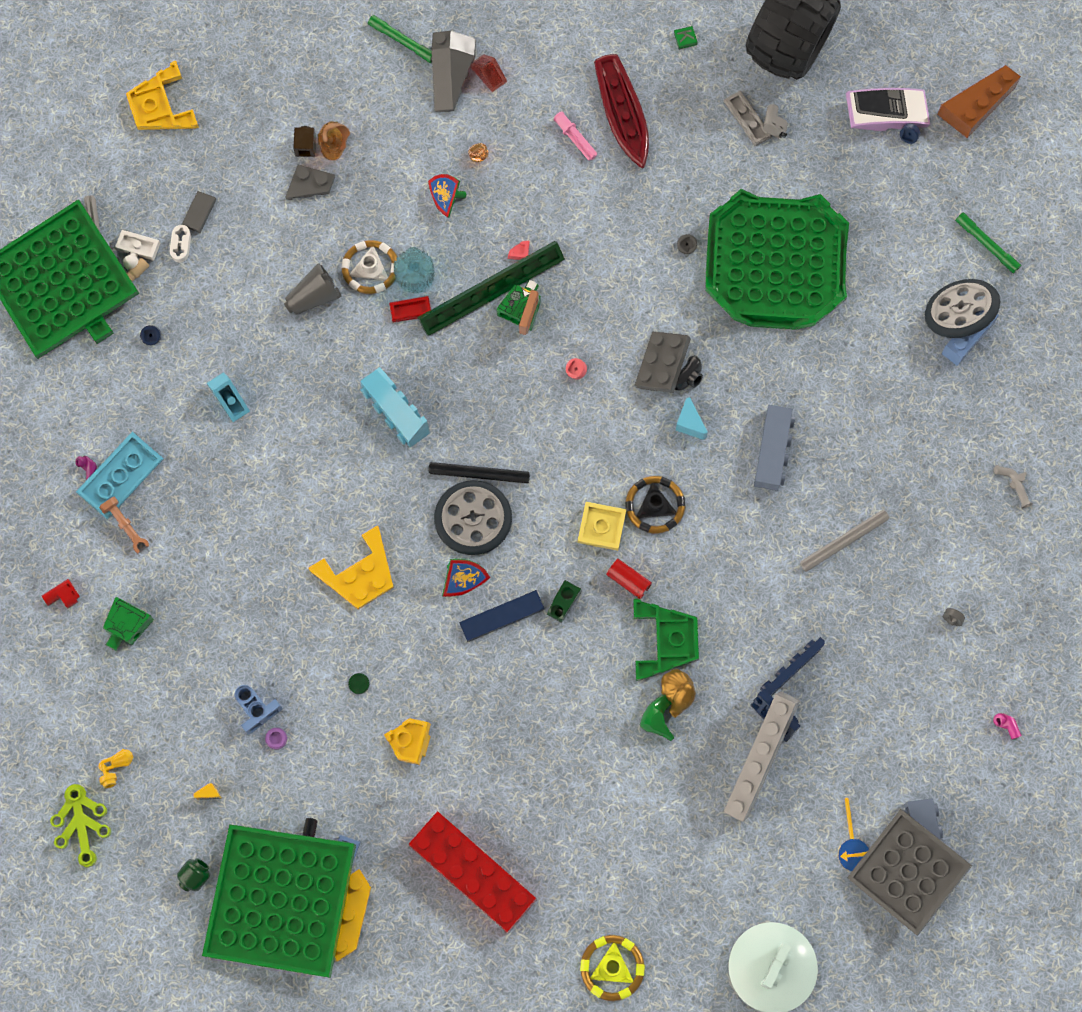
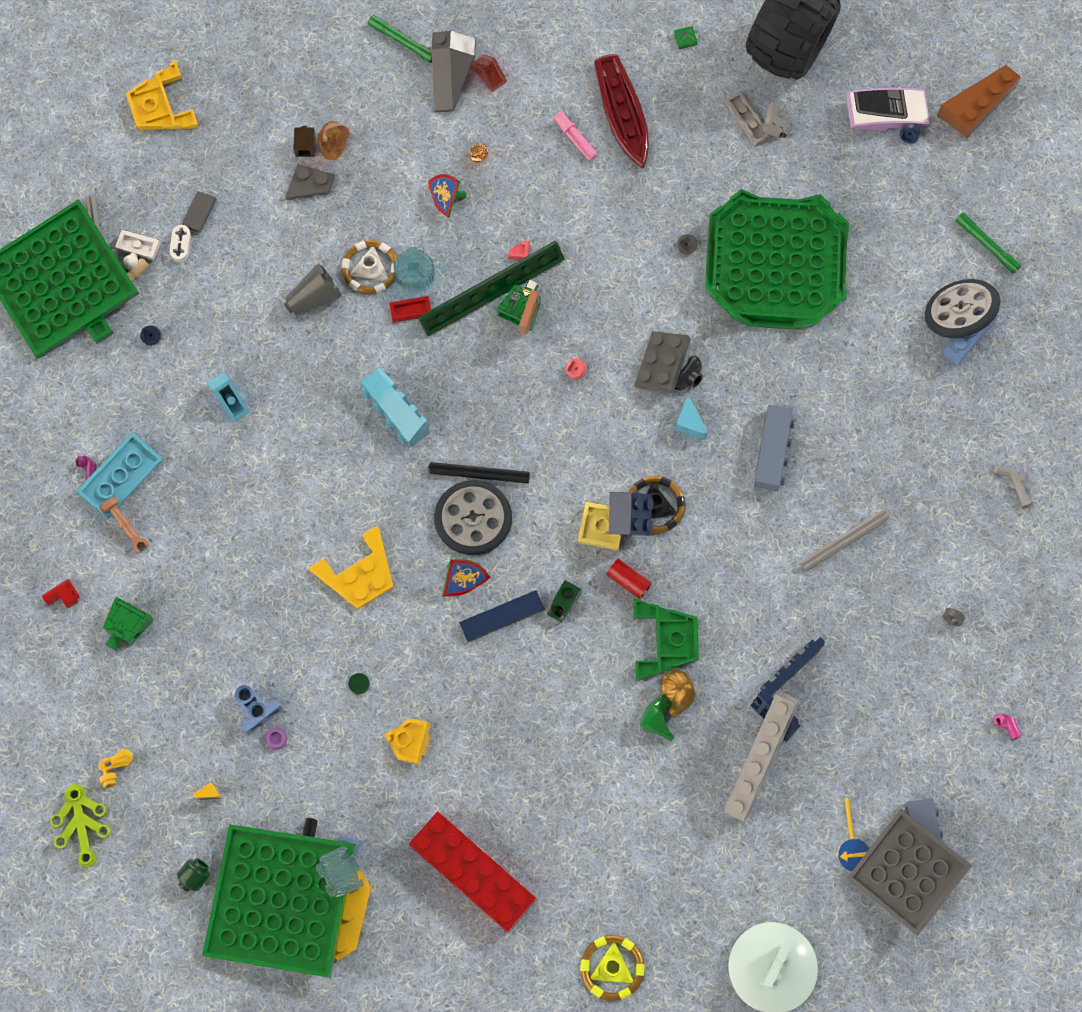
none -> clear light blue brick [316,845,364,898]
none -> brick [608,492,654,536]

